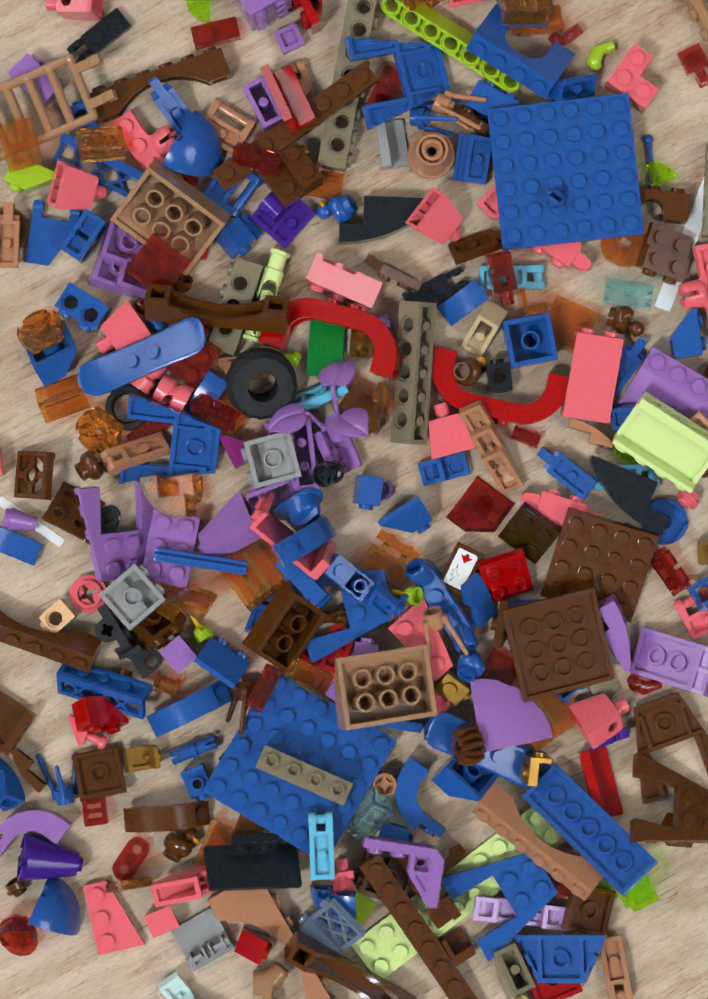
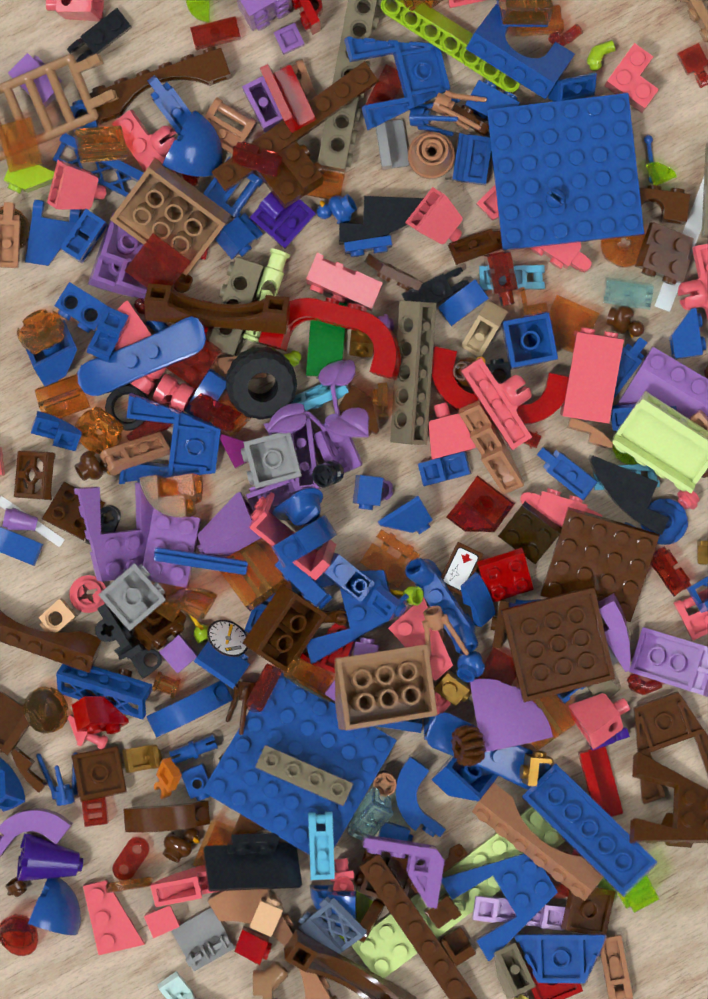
none -> clear orange tile [23,686,68,734]
none -> blue slope [31,411,82,451]
none -> blue slope [87,306,129,361]
none -> orange plate [154,757,182,799]
none -> white sticker [207,620,248,657]
none -> light nougat brick [250,897,284,937]
none -> blue plate [344,235,392,257]
none -> reddish brown beam [355,899,385,943]
none -> coral plate [460,358,532,450]

